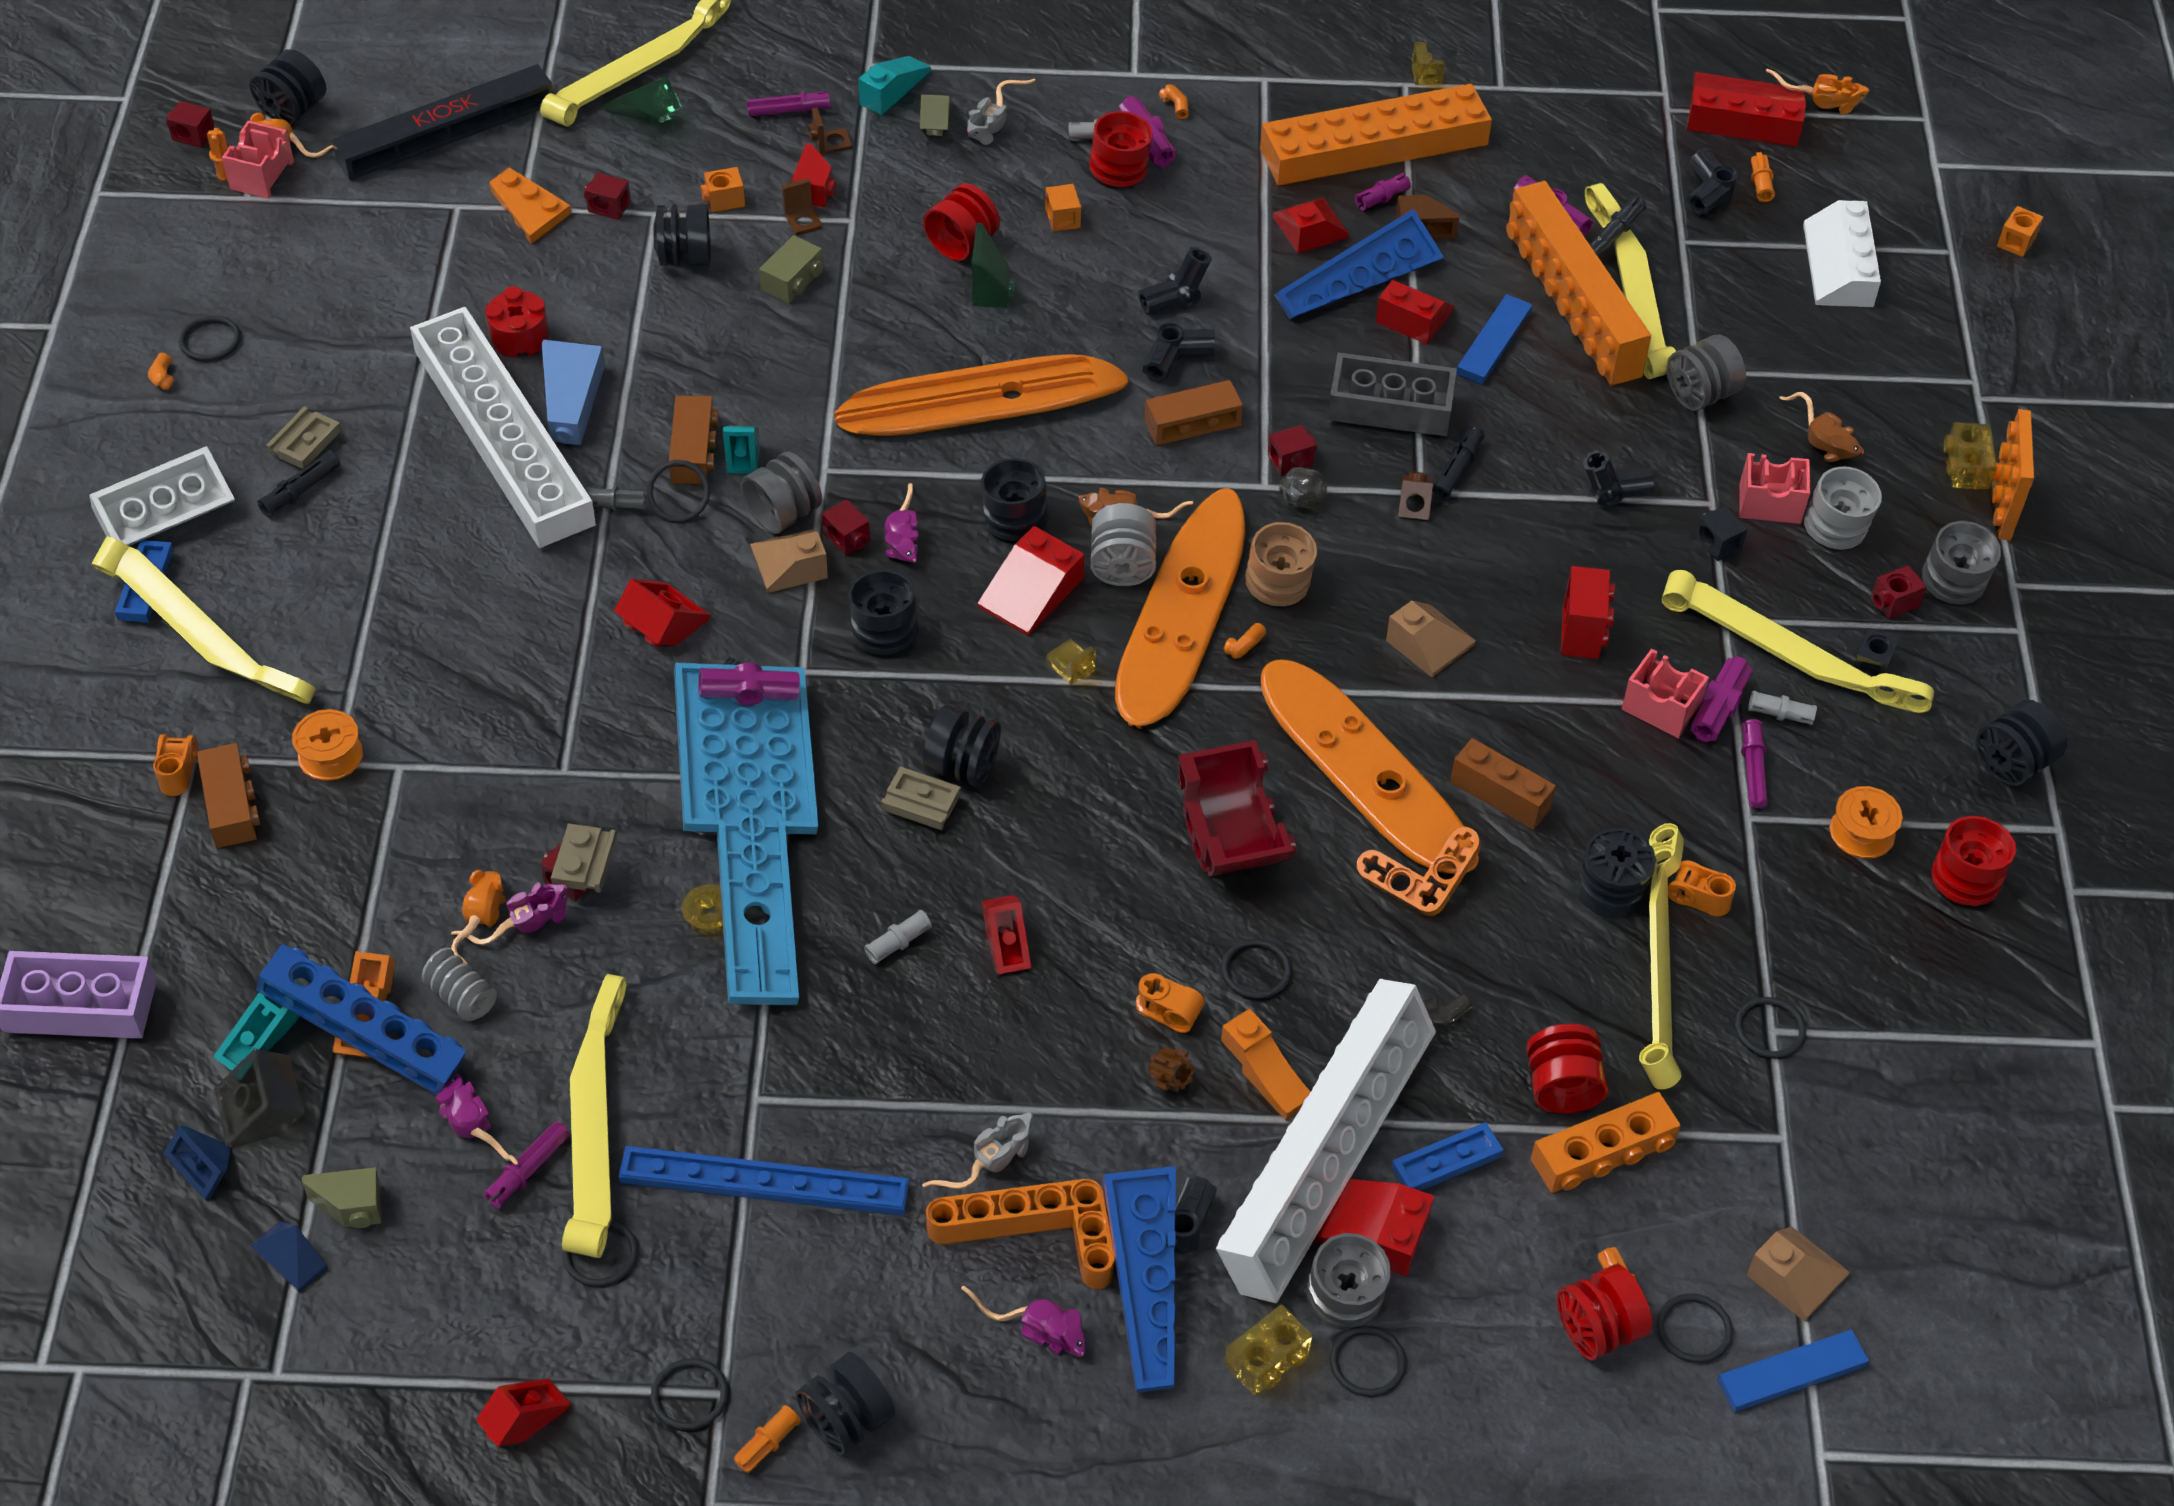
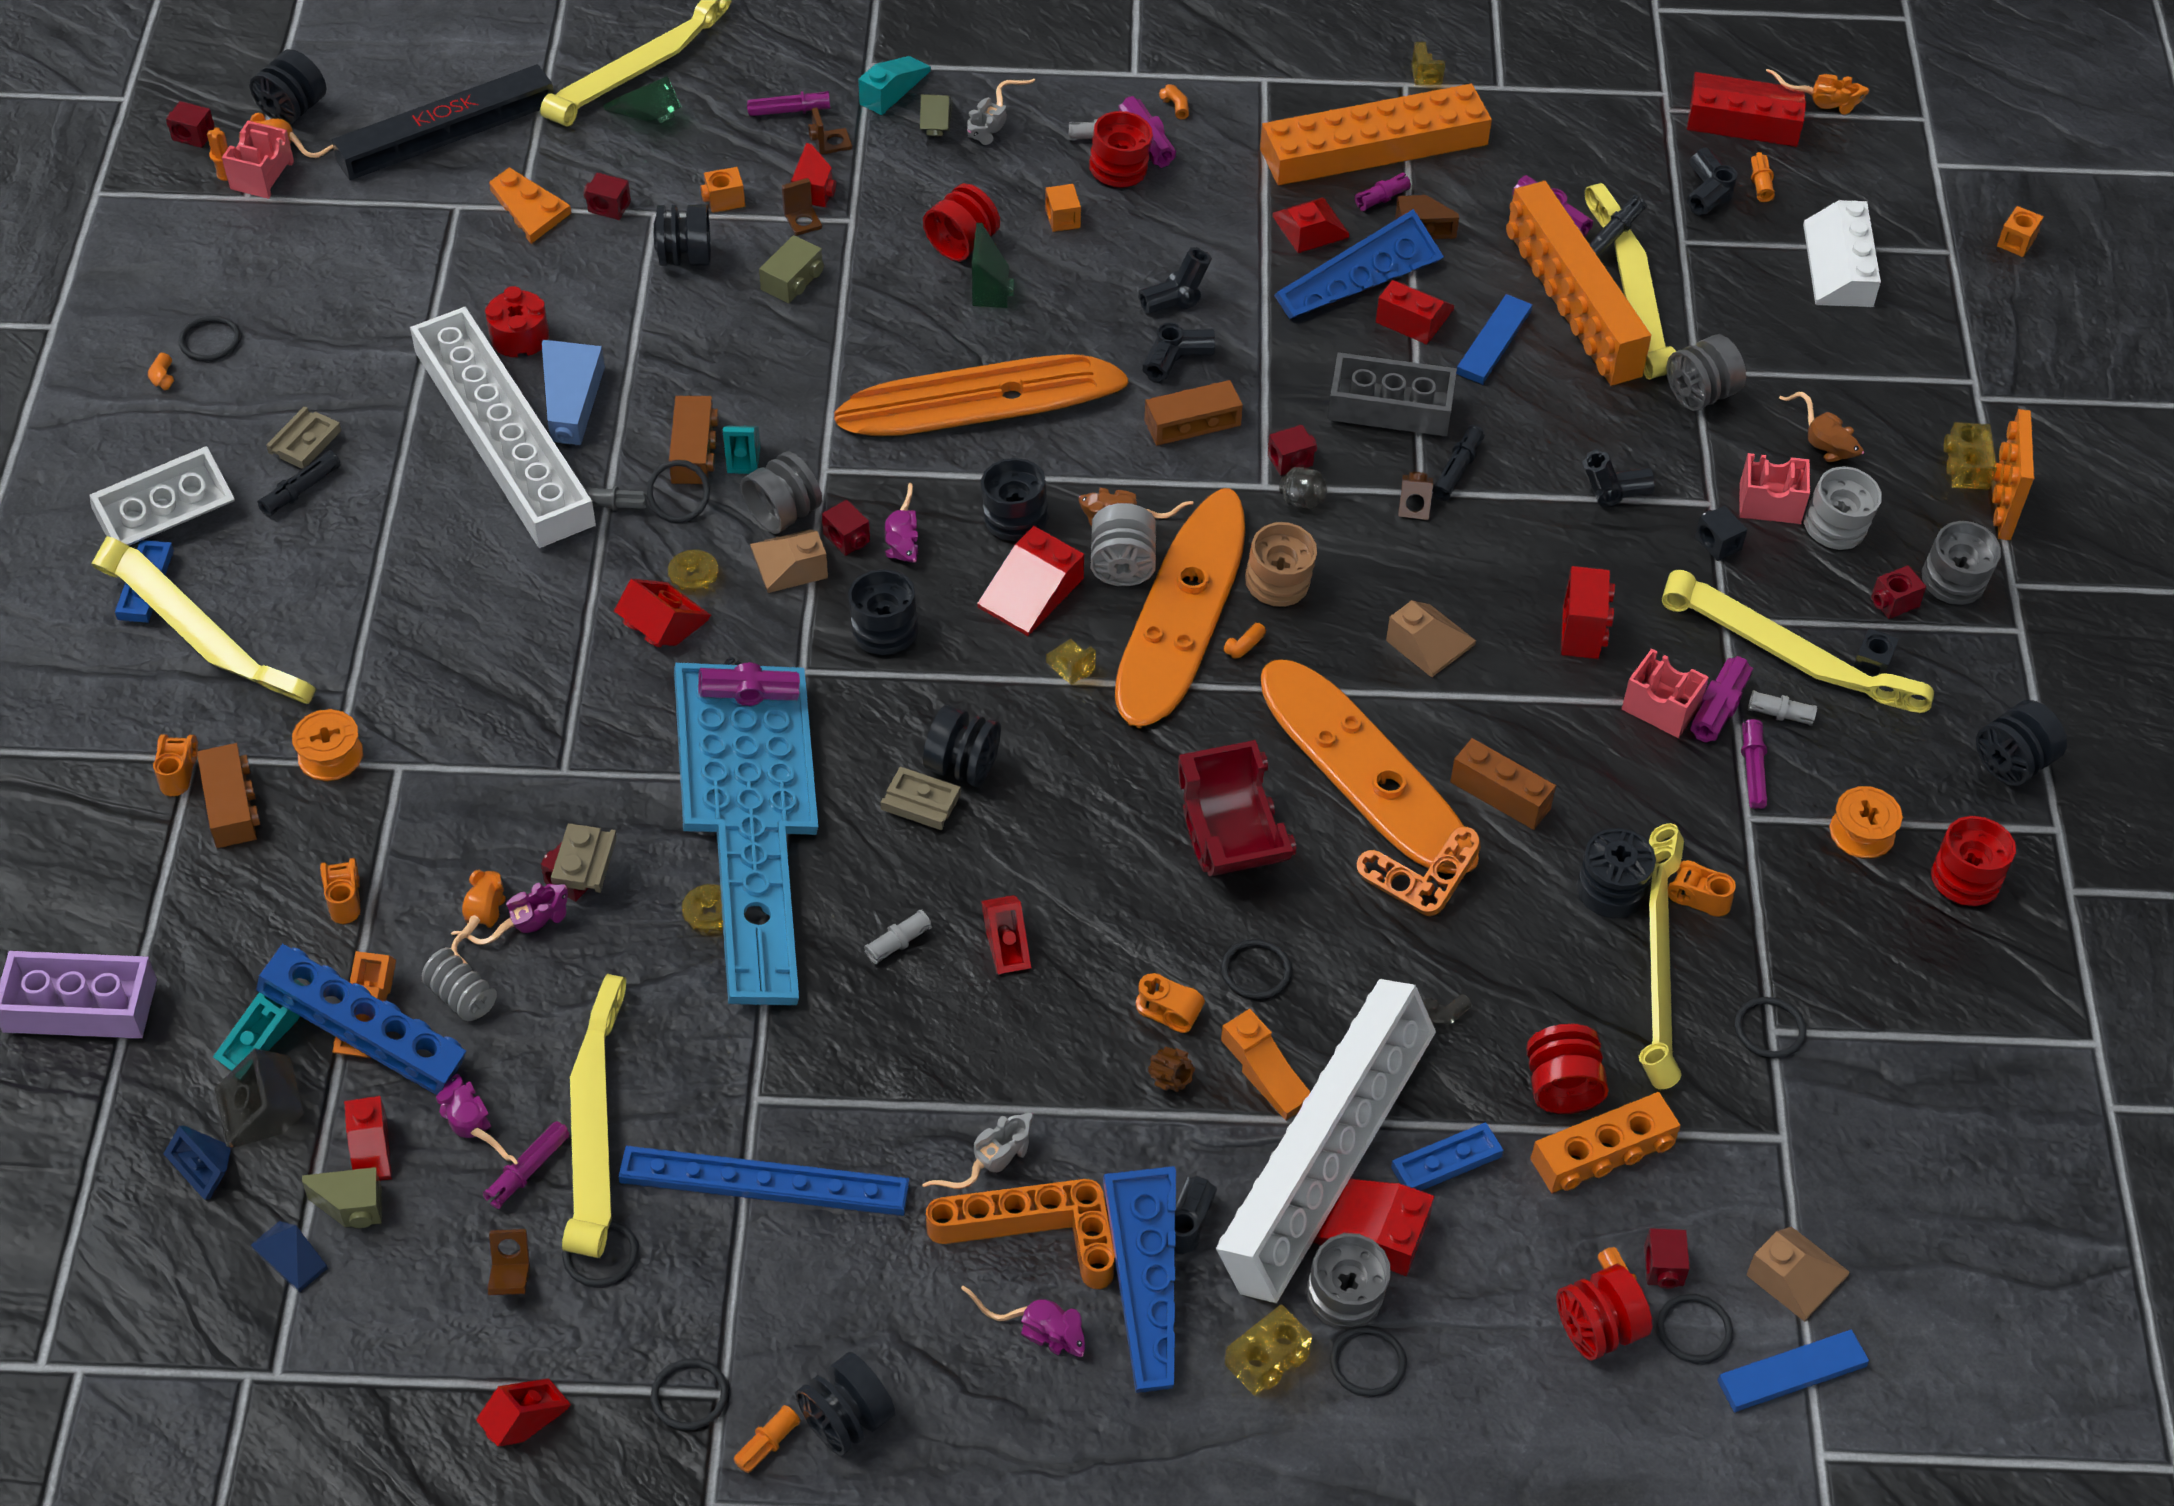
none -> orange piece [320,858,361,924]
none -> red slope [344,1096,392,1181]
none -> reddish brown bracket [487,1229,530,1295]
none -> clear yellow gear [668,550,719,592]
none -> dark red brick [1644,1228,1690,1289]

